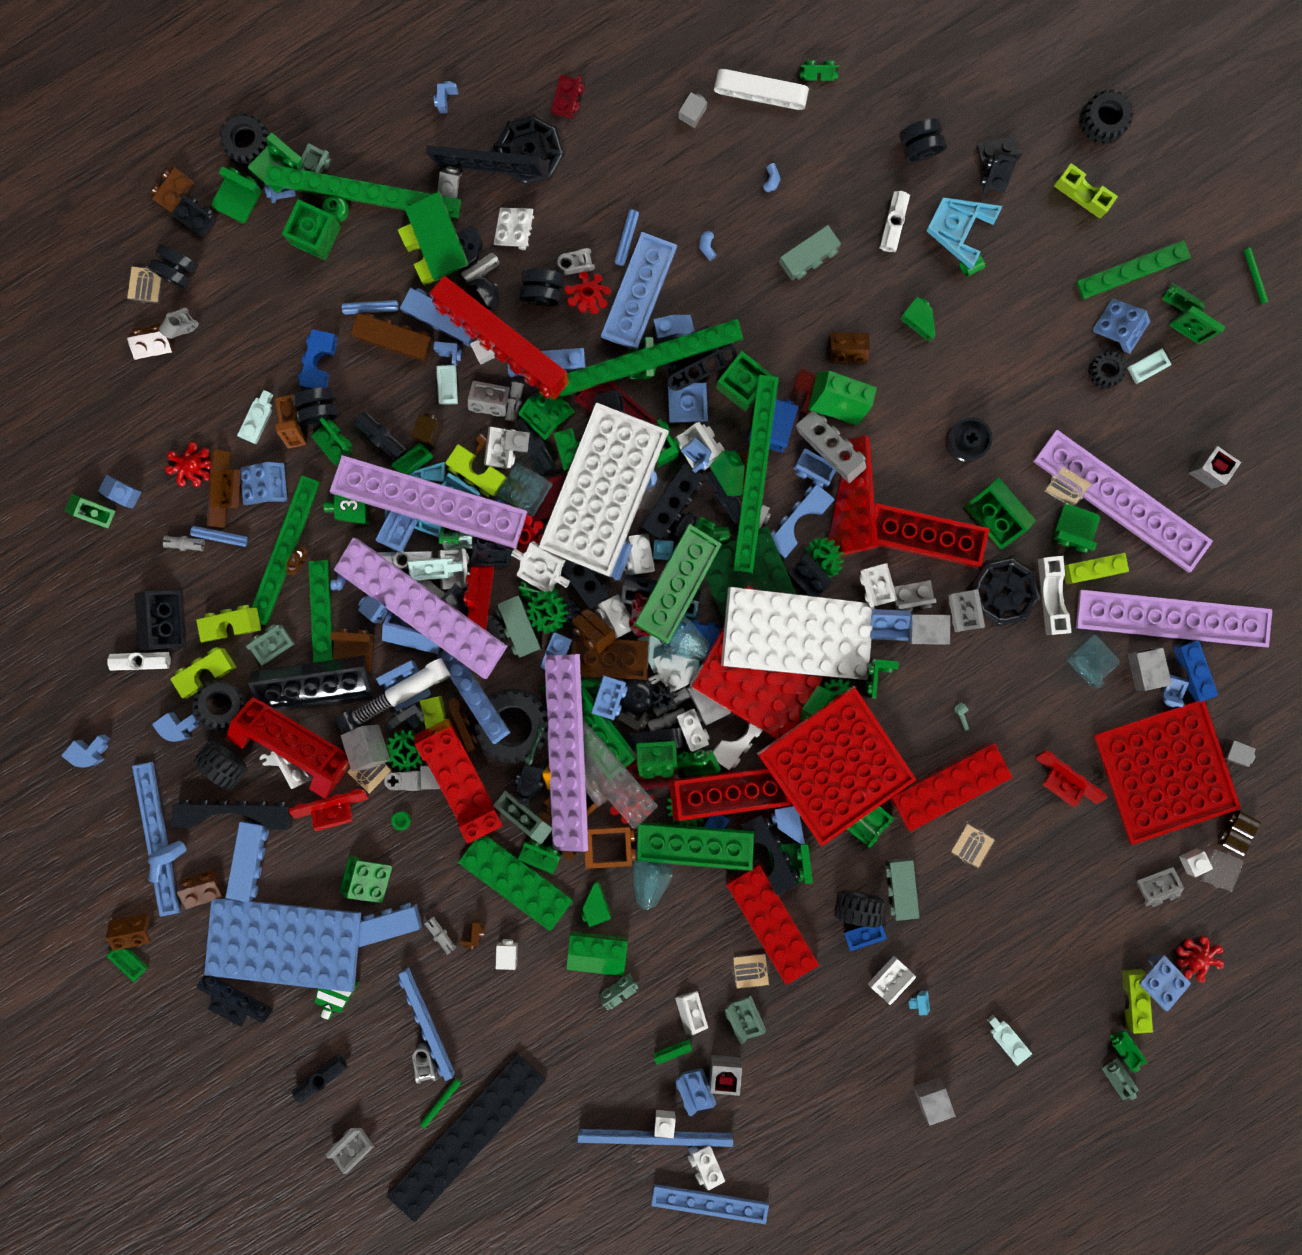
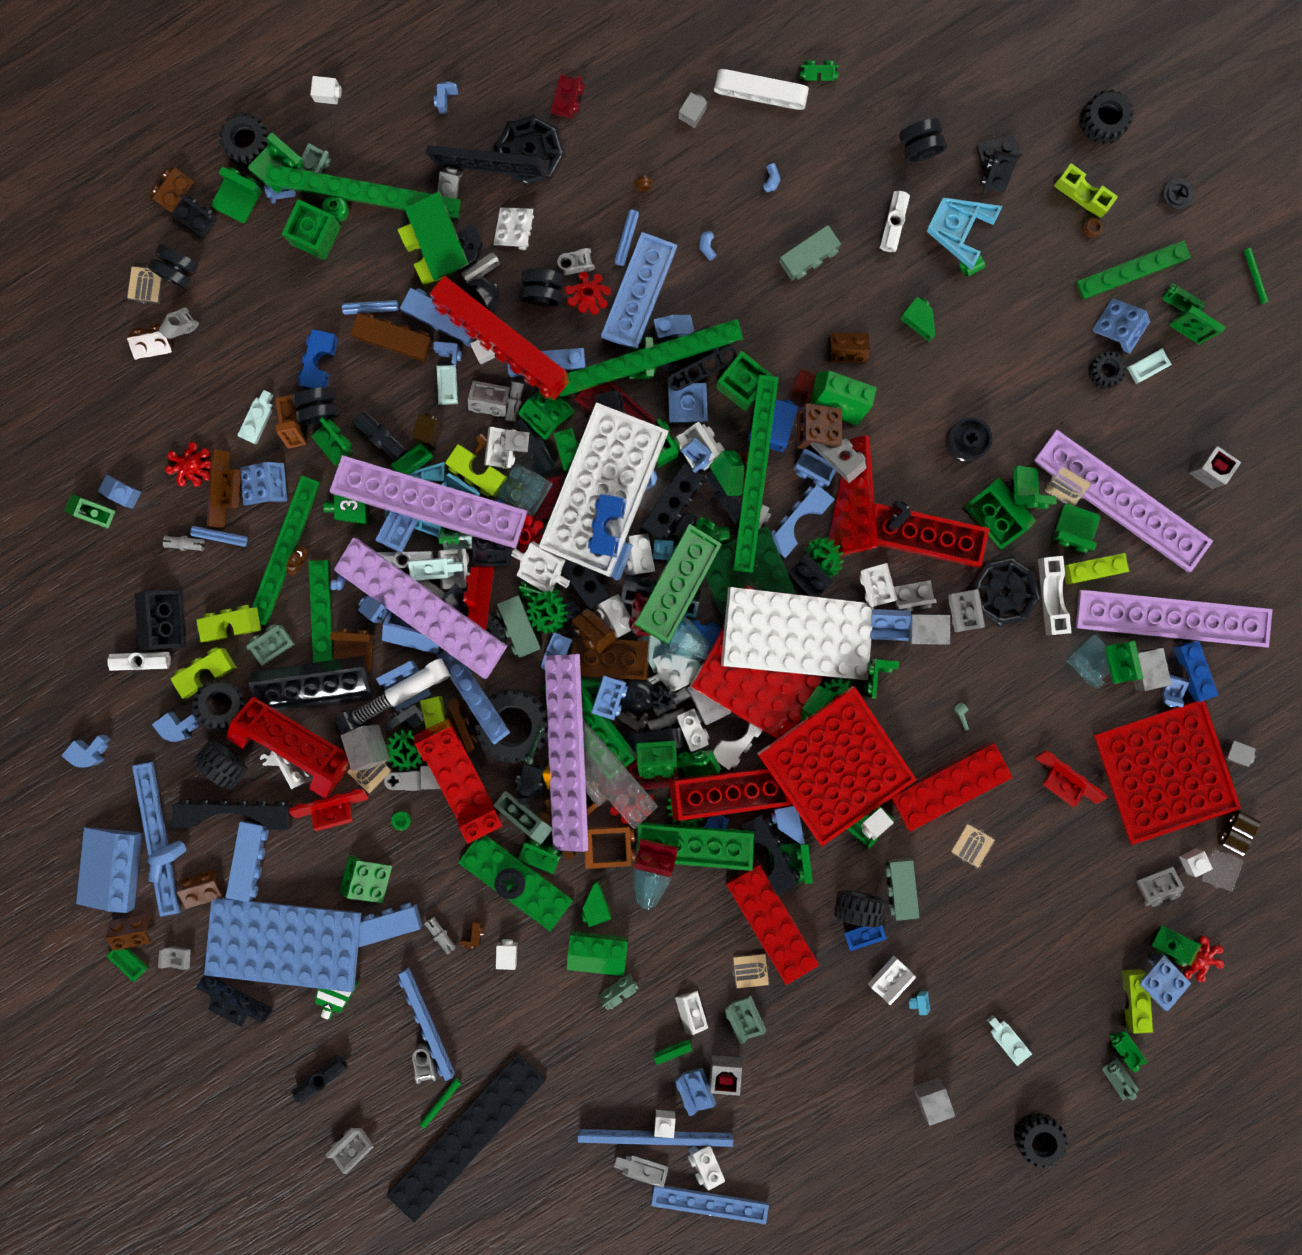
none -> medium blue slope [76,827,142,913]
none -> light grey bracket [158,946,191,970]
none -> white brick [311,76,342,104]
none -> black gear [494,868,526,899]
none -> blue arch [588,494,627,558]
none -> light grey hinge [613,1156,669,1188]
none -> dark red bracket [633,839,678,877]
none -> reddish brown plate [634,175,653,191]
none -> reddish brown bracket [797,403,842,449]
none -> white brick [861,808,894,840]
none -> black bracket [887,500,912,532]
none -> green bracket [1013,466,1056,509]
none -> black tyre [1014,1112,1069,1169]
none -> reddish brown plate [1083,218,1103,238]
none -> green bracket [1105,641,1144,684]
none -> green brick [1152,925,1201,967]
none -> black gear [1162,178,1194,210]

